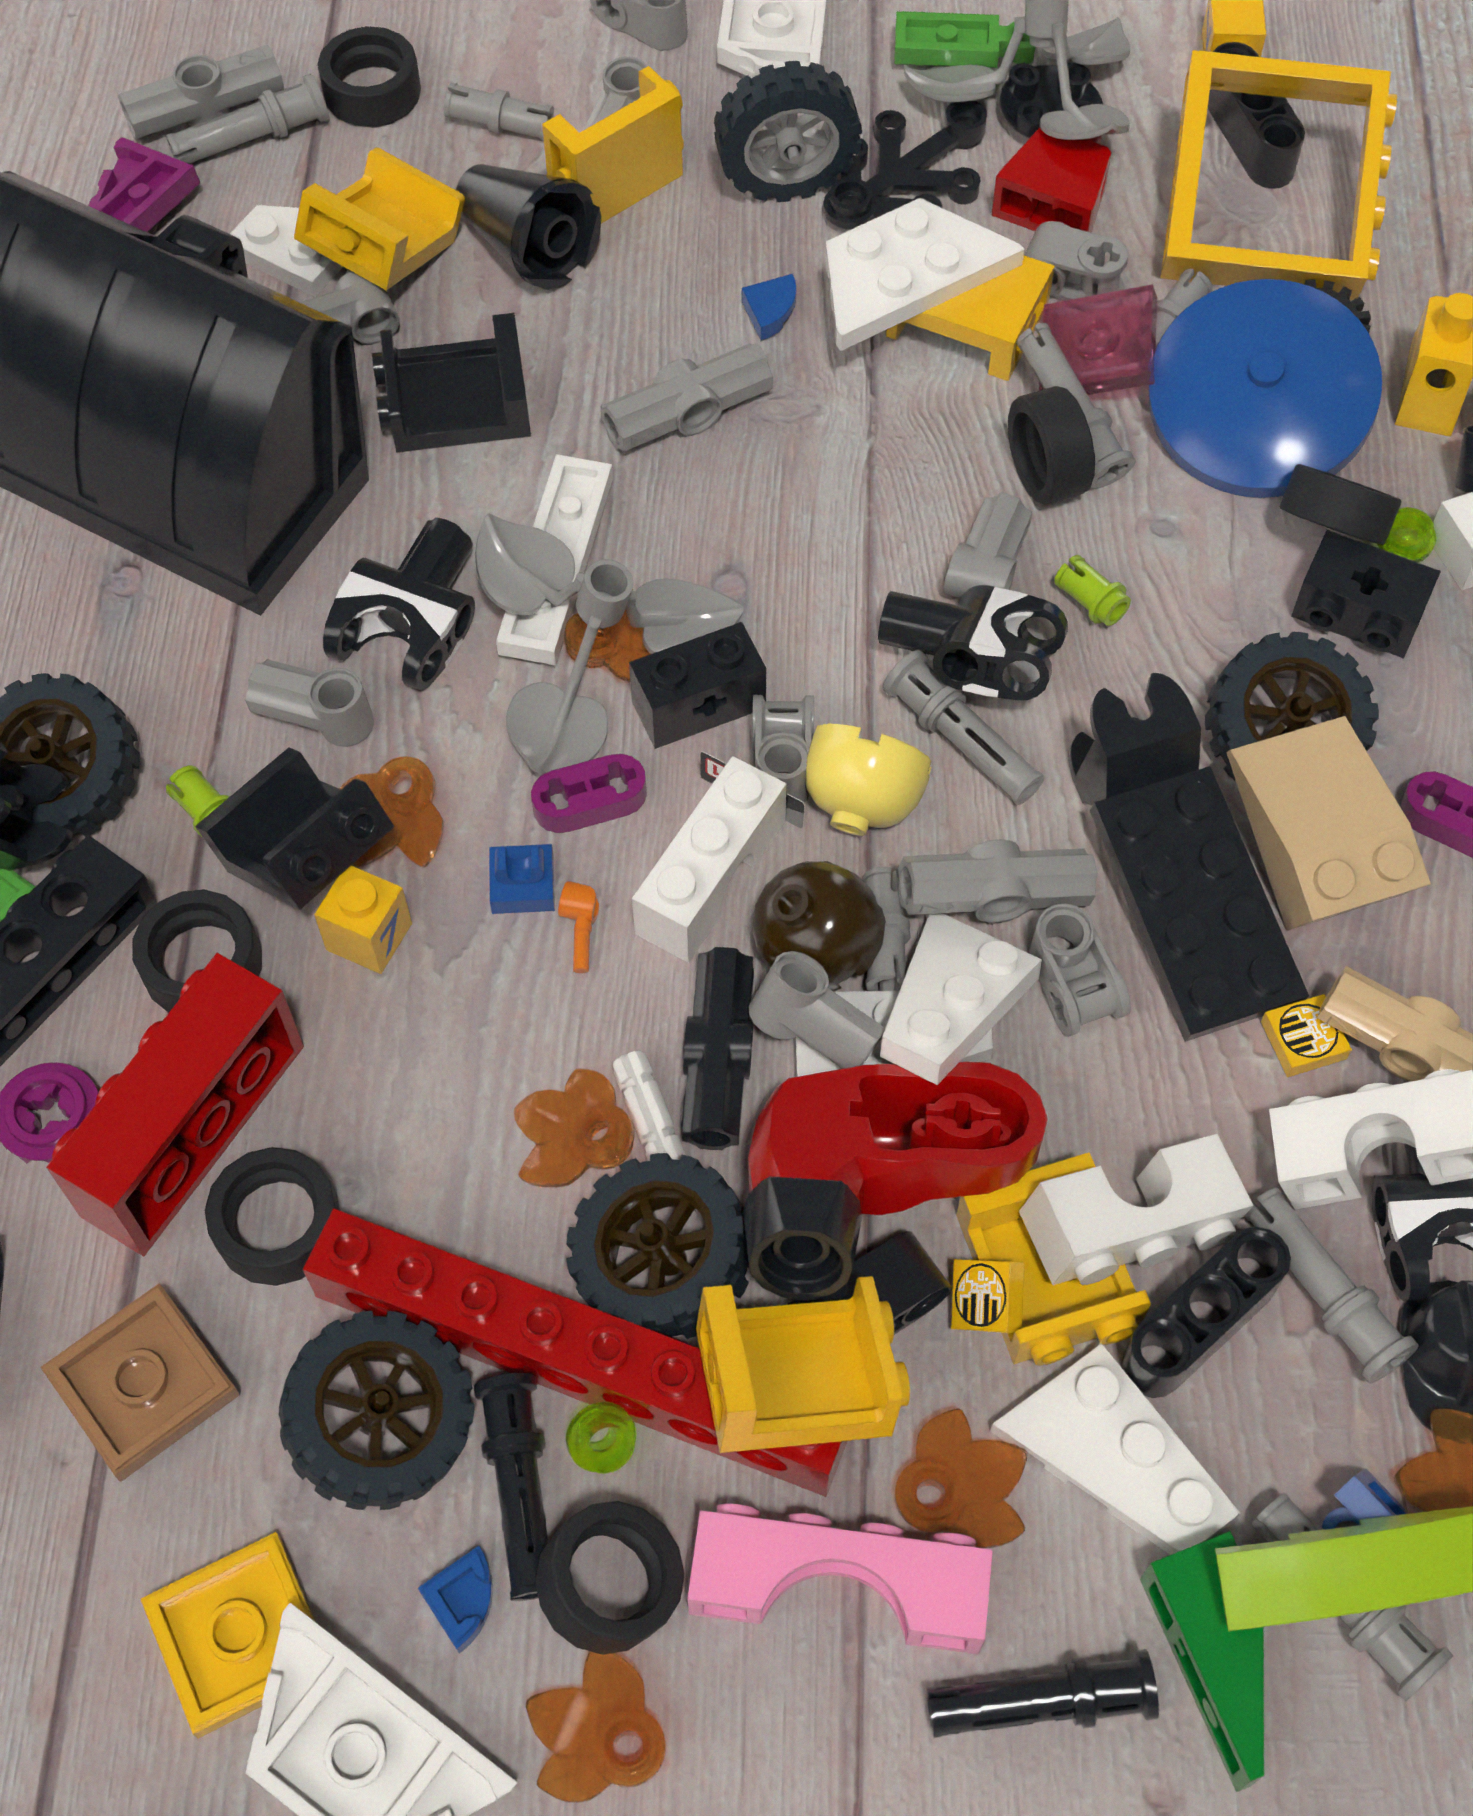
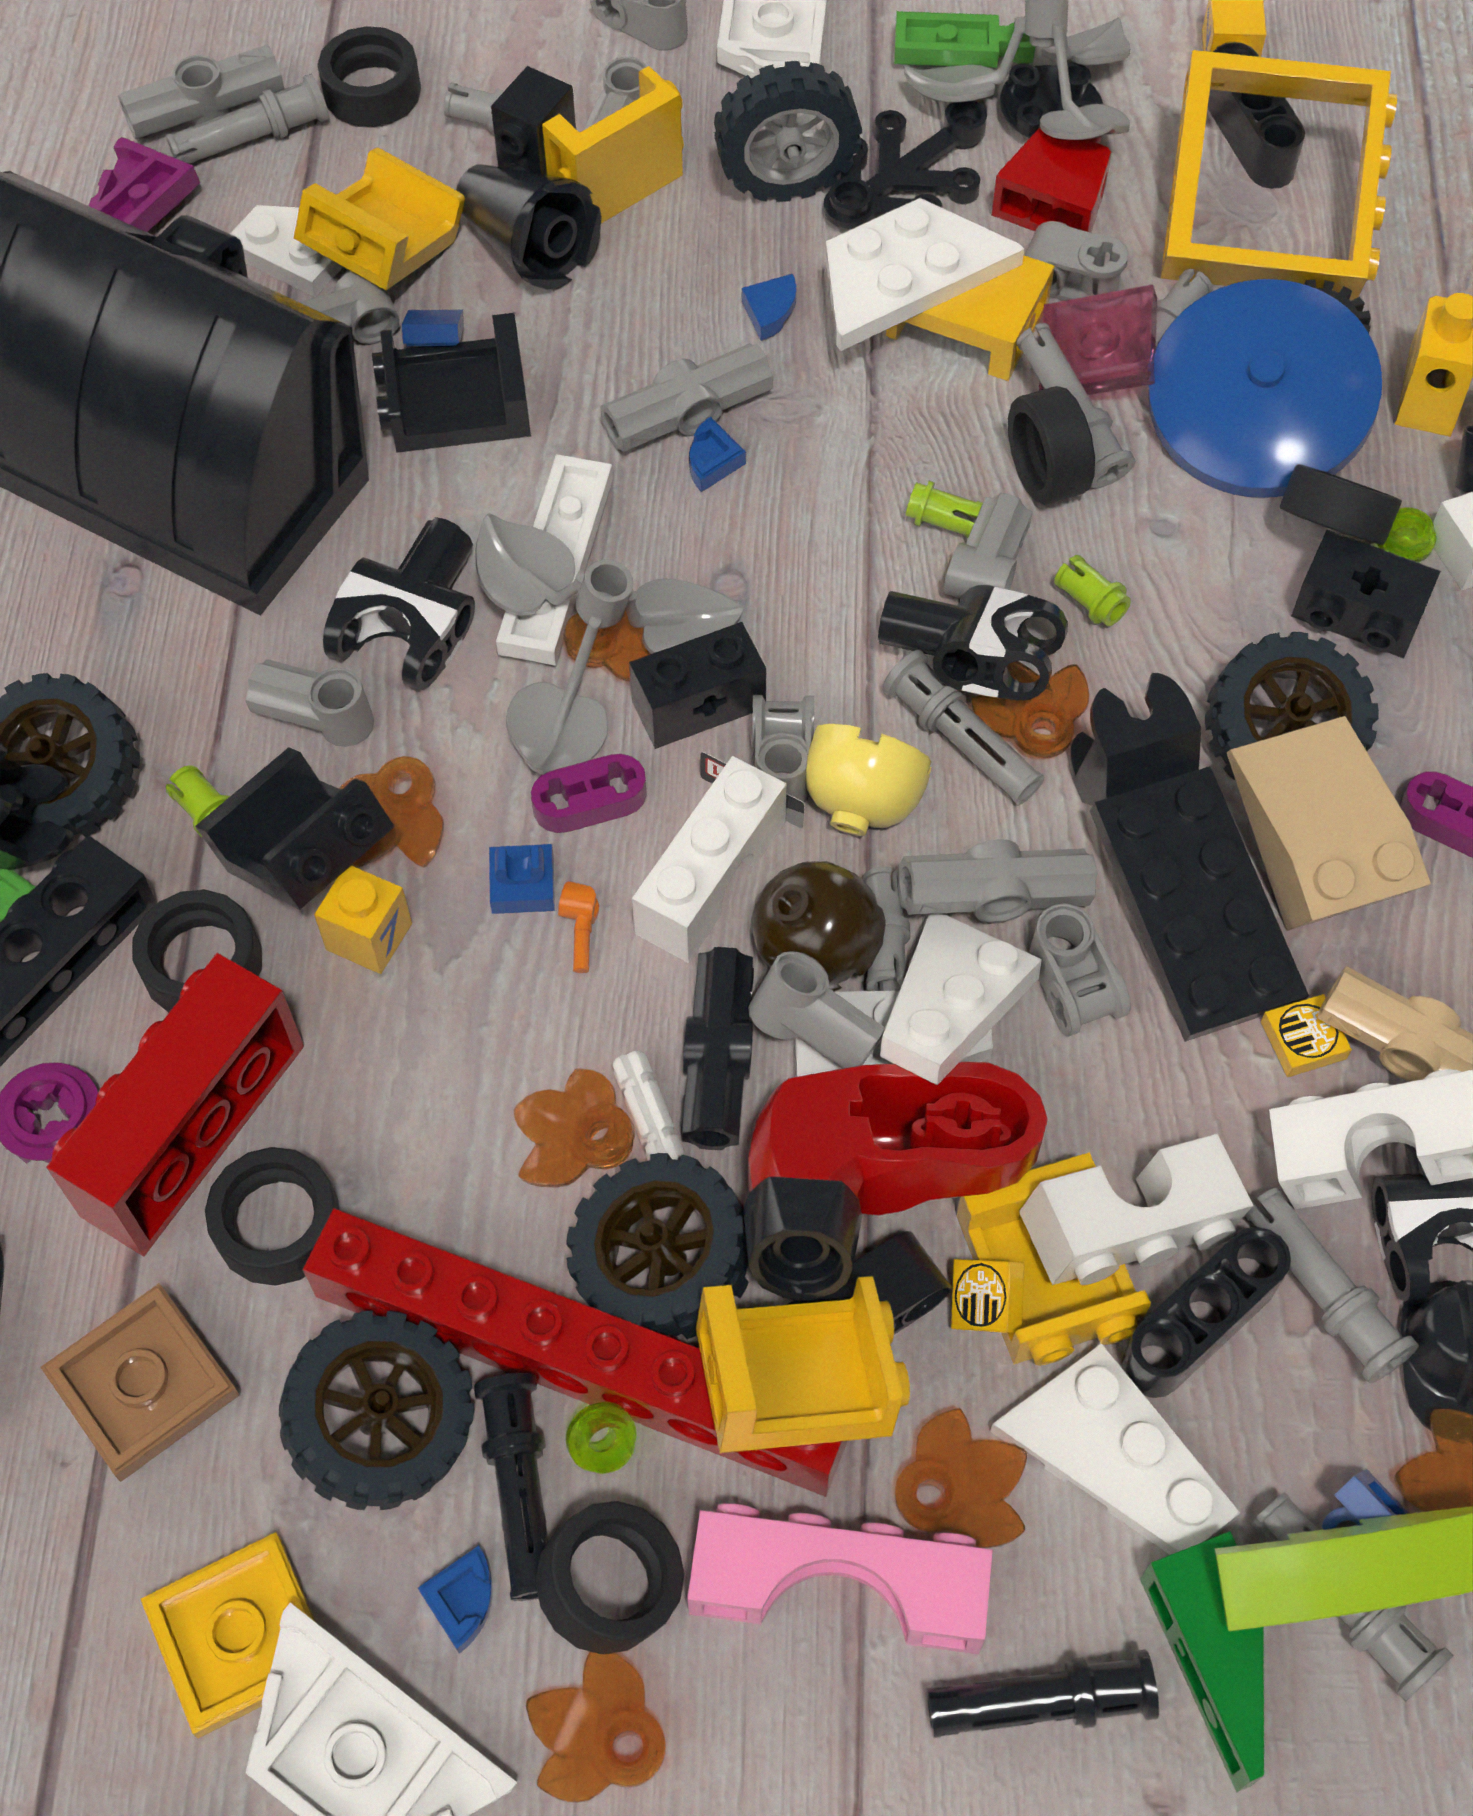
none -> blue tile [401,309,464,346]
none -> black brick [491,66,576,175]
none -> blue tile [689,416,746,492]
none -> lime pin [905,480,983,538]
none -> clear orange plate [971,661,1090,758]

